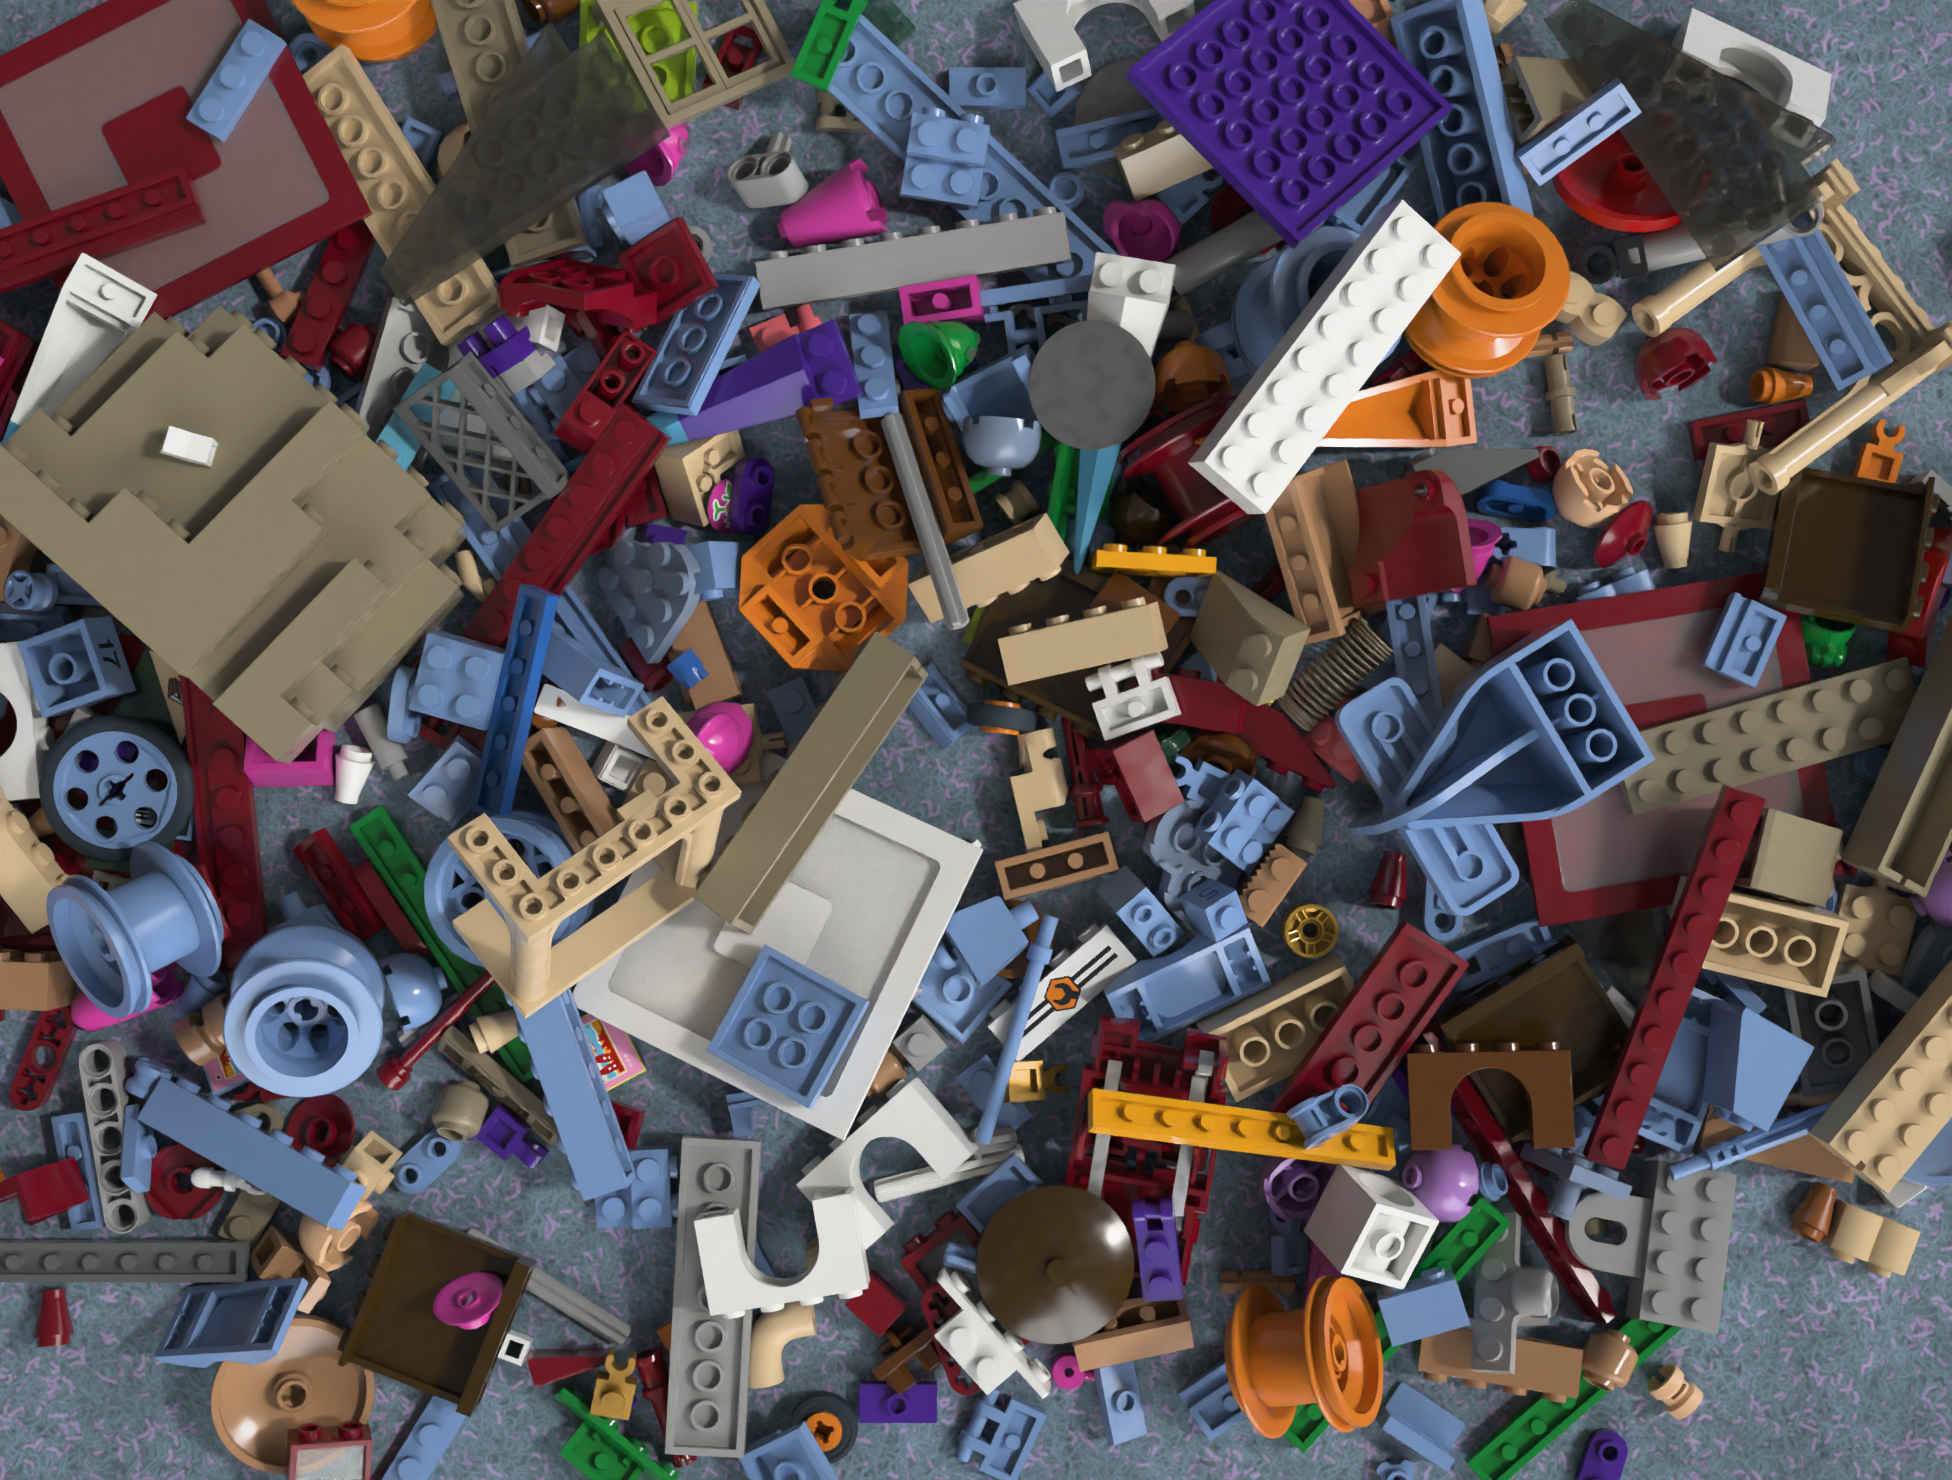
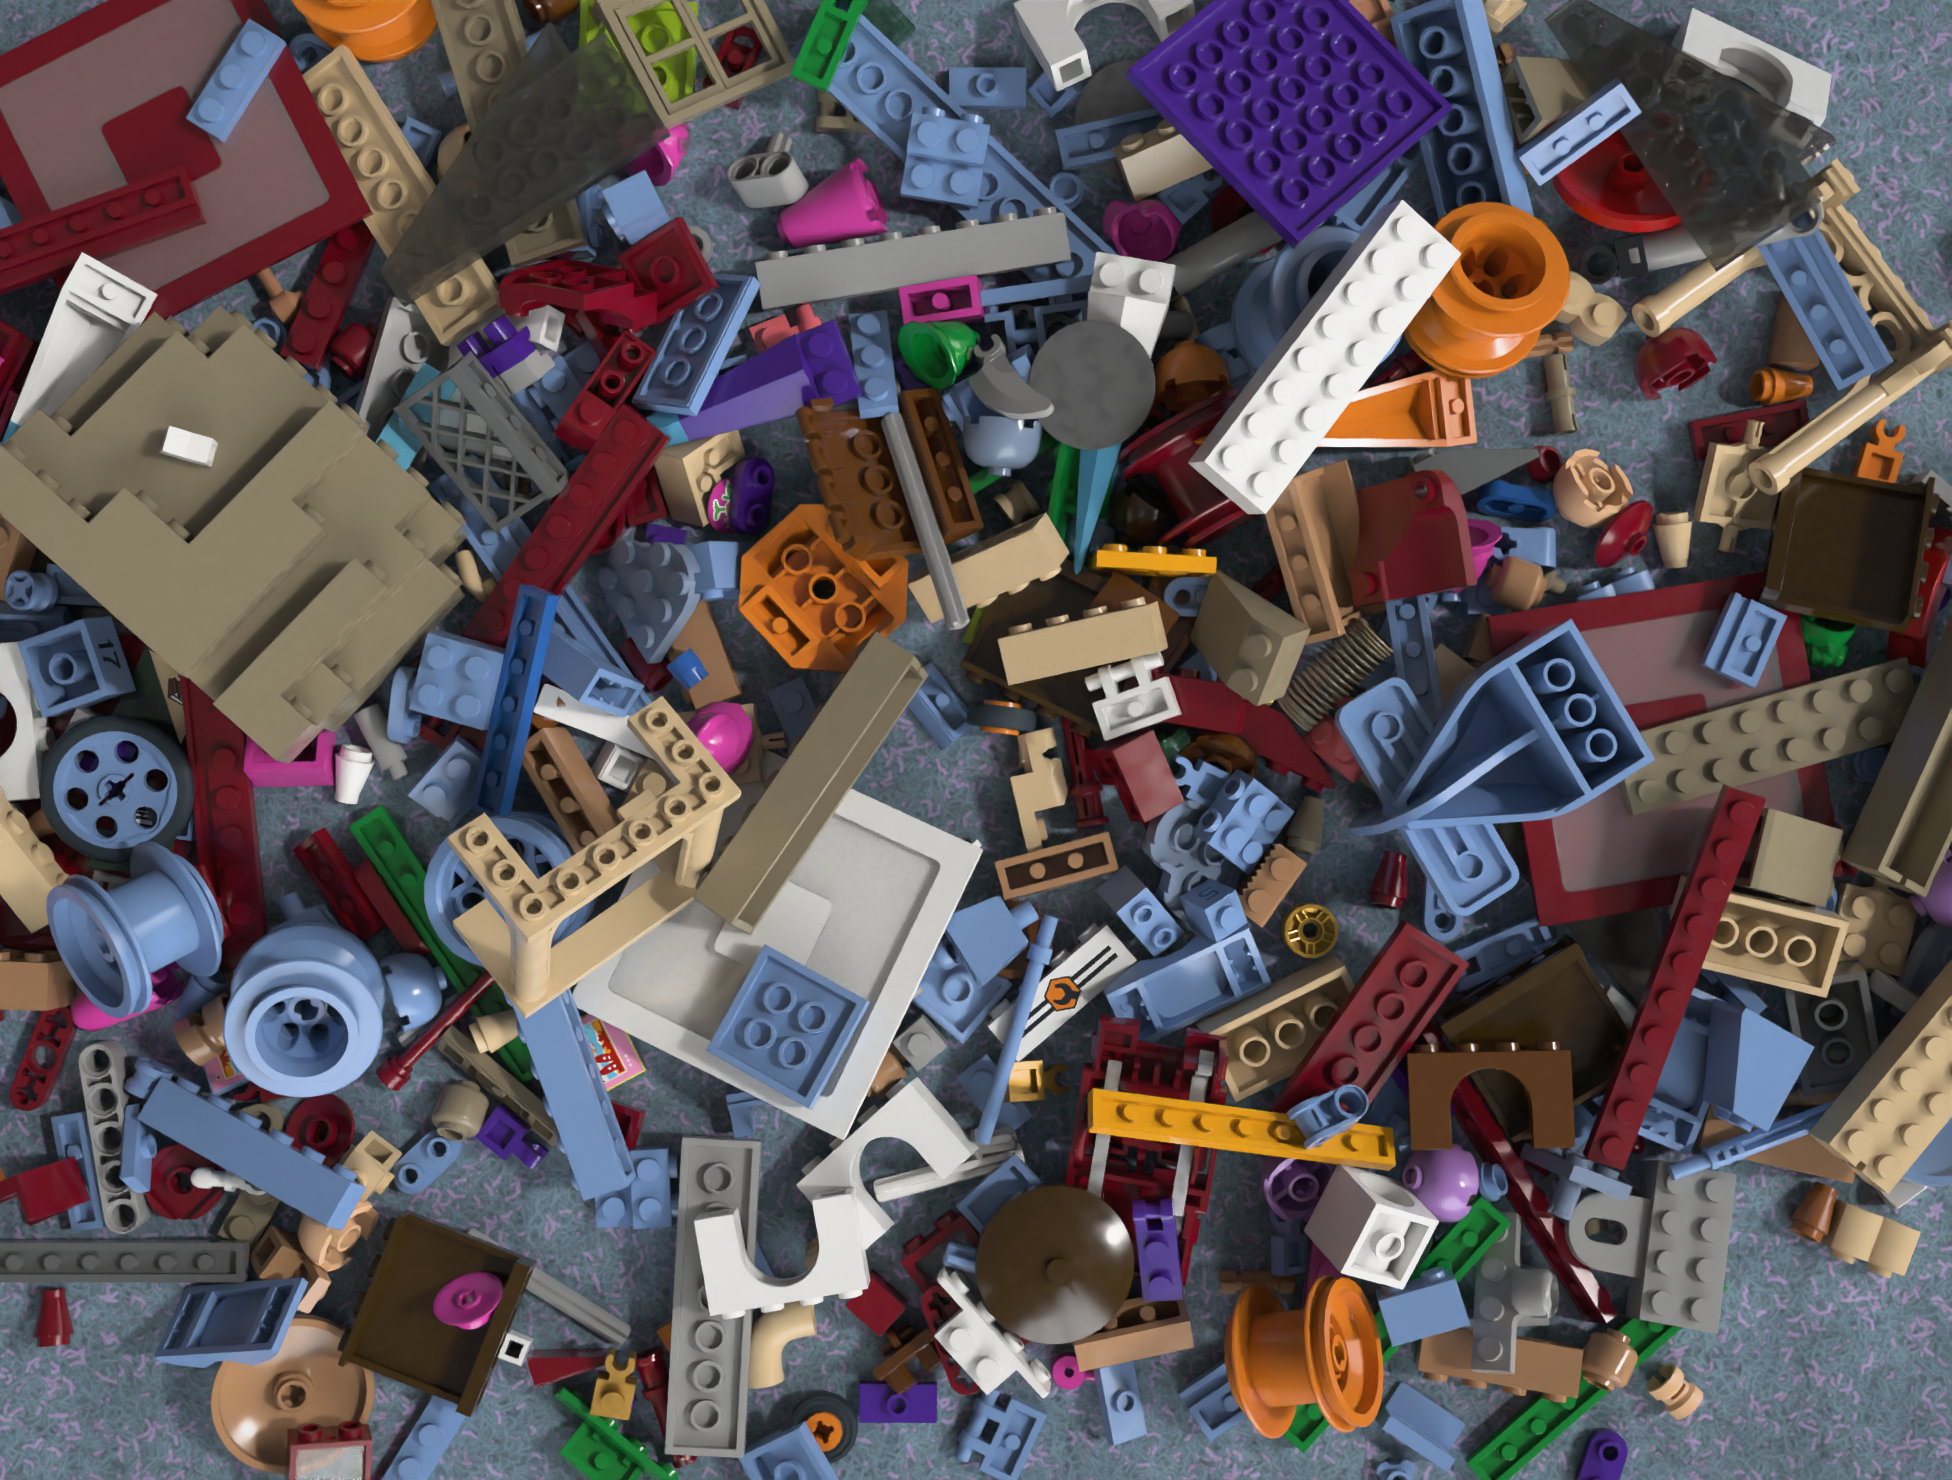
none -> light grey piece [968,334,1054,419]

